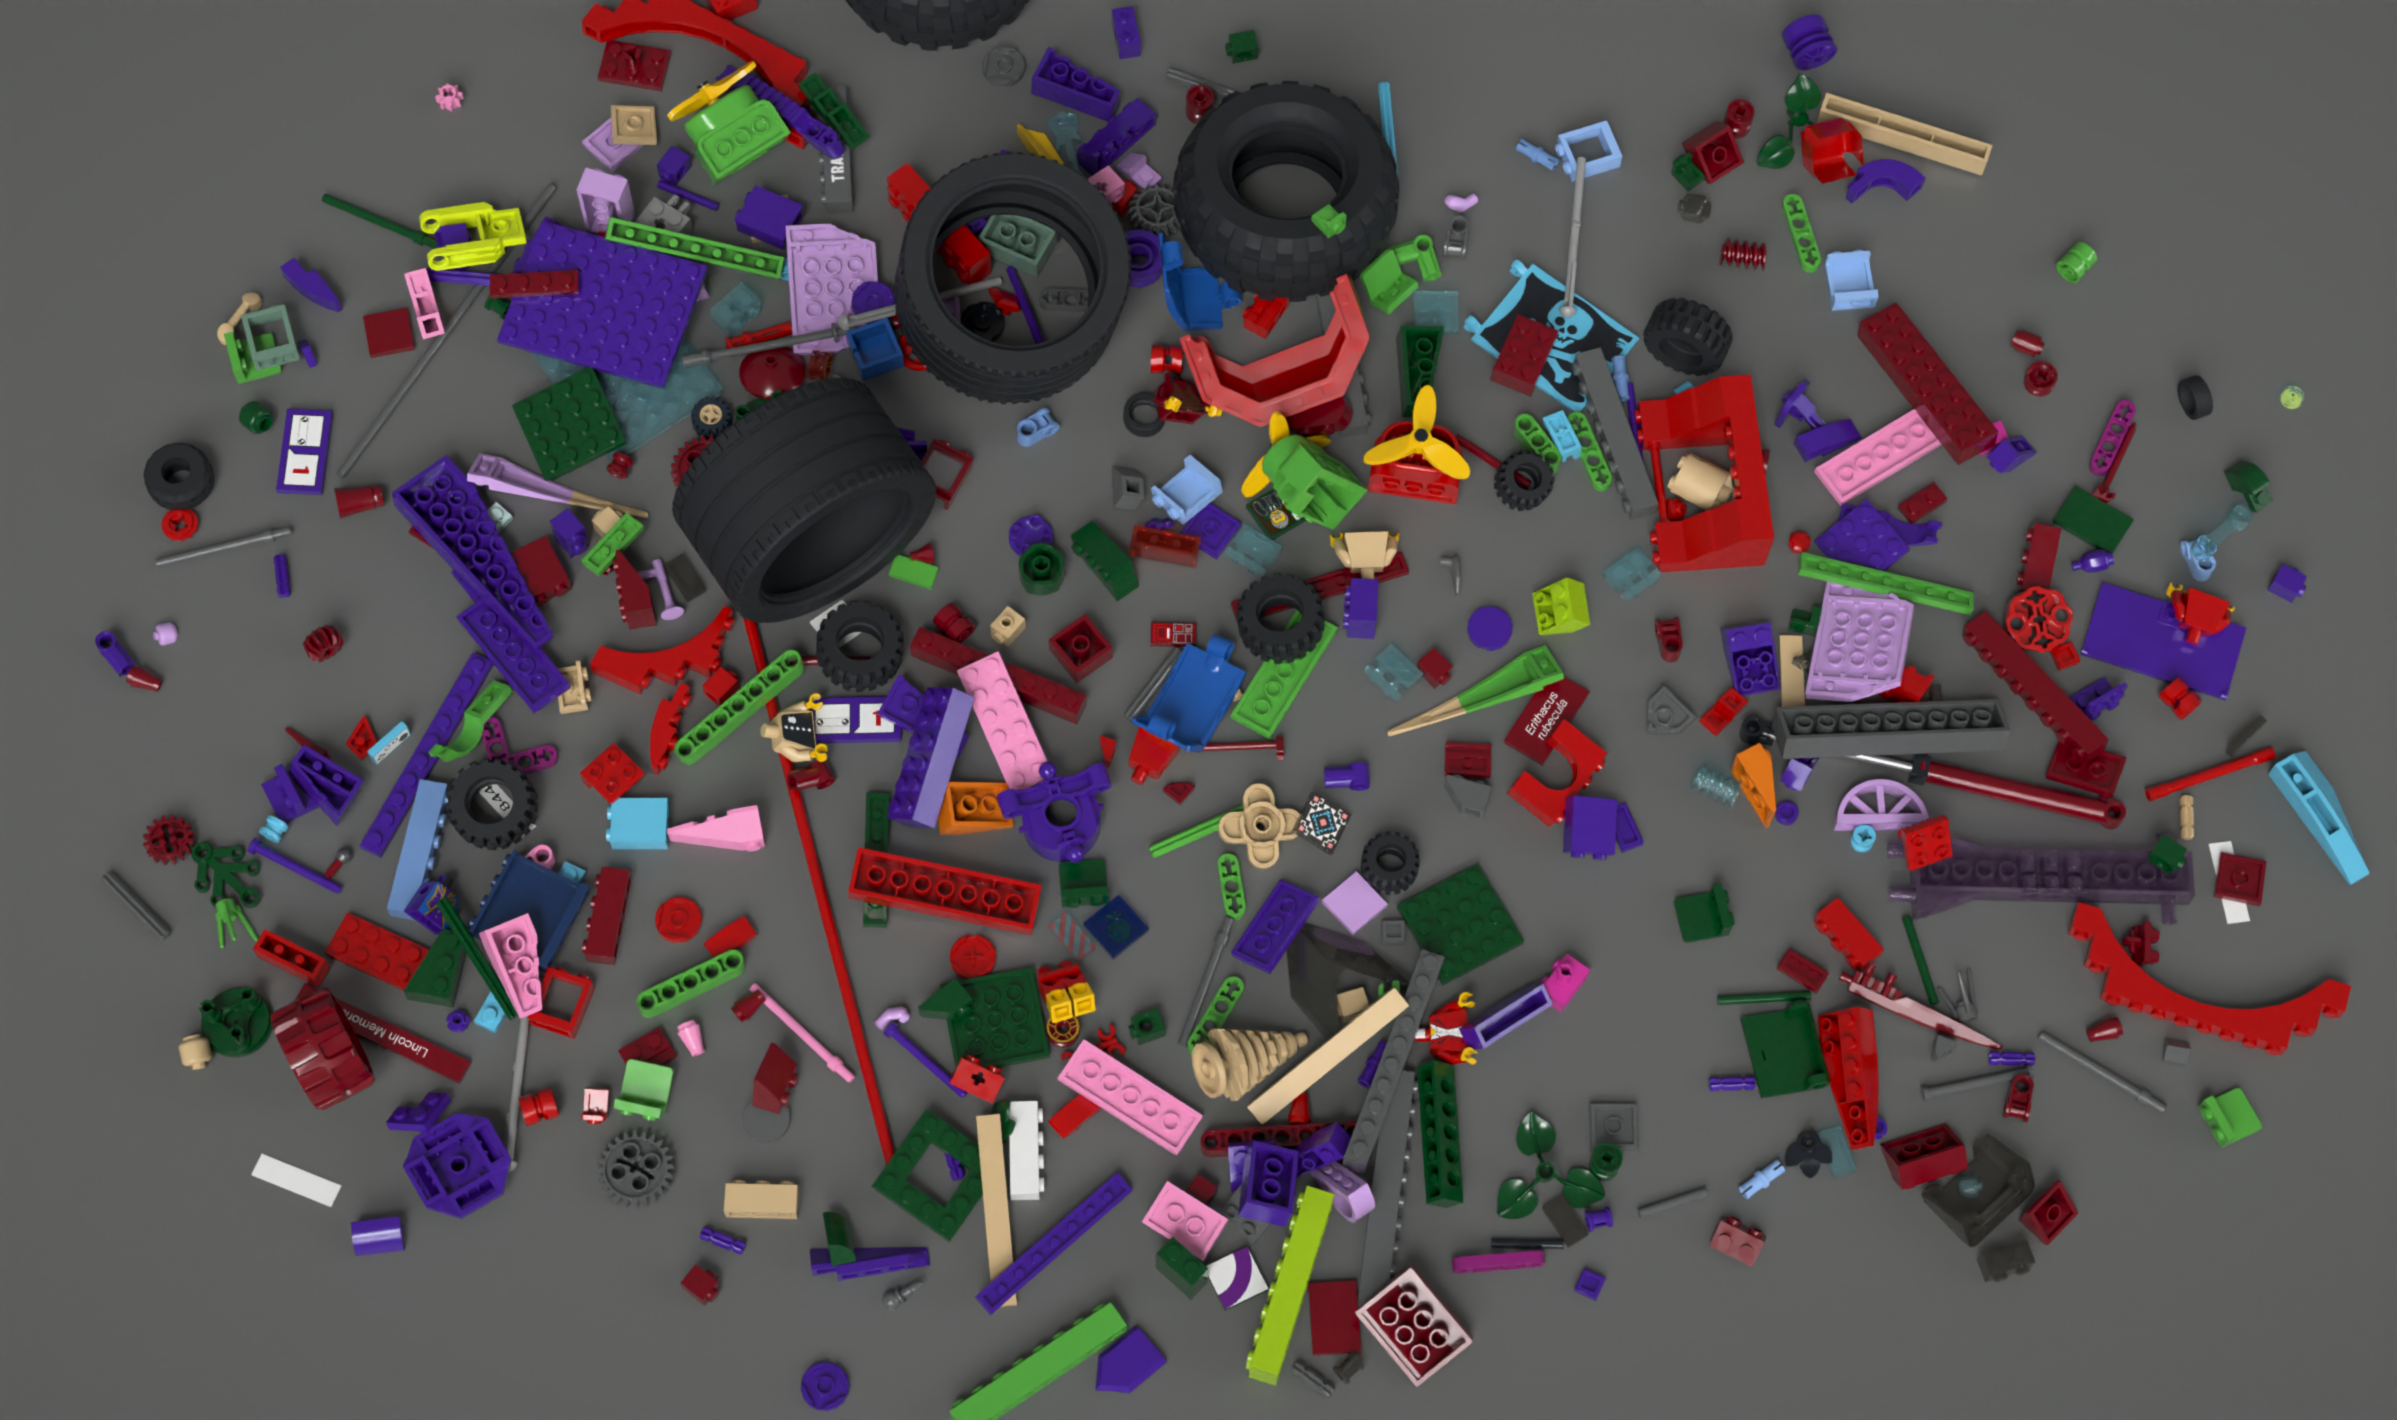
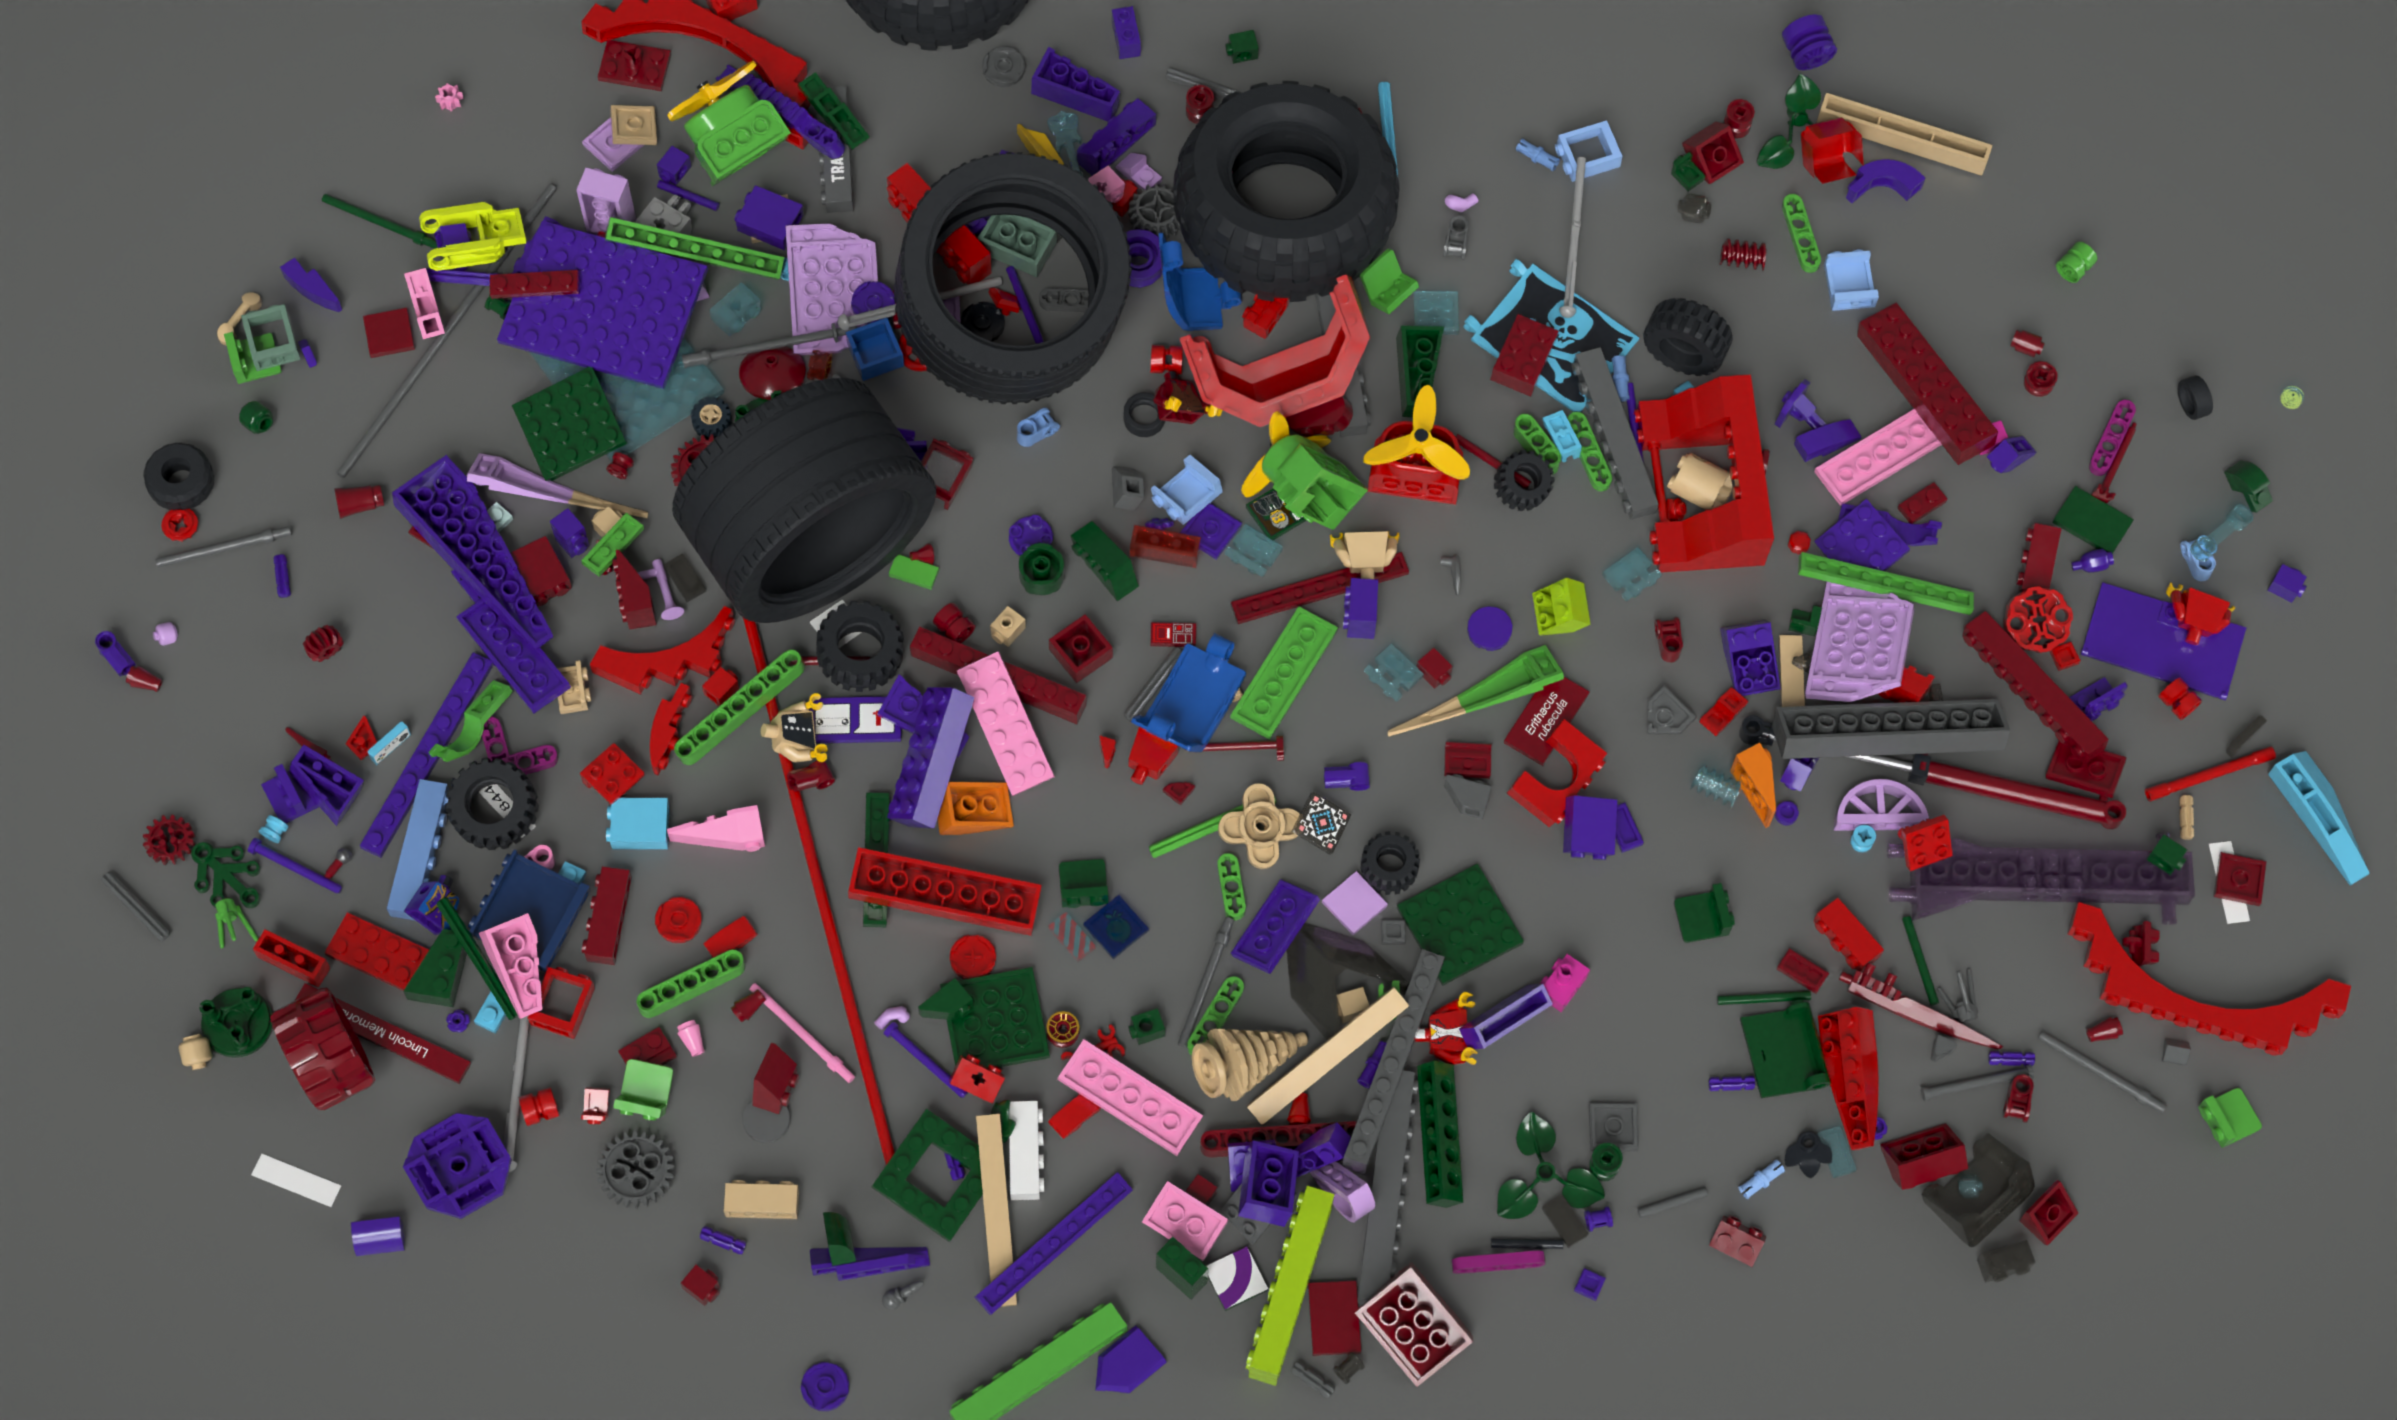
tile [276,409,333,495] -> none
dark purple plate [386,1092,451,1132] -> none
red pin [724,321,792,349] -> none
dark purple piece [996,761,1112,863] -> none
hips [1037,960,1096,1023] -> none
black tyre [1237,573,1325,664] -> none
bright green bracket [1311,204,1347,238] -> none
bright green piece [1389,235,1442,282] -> none

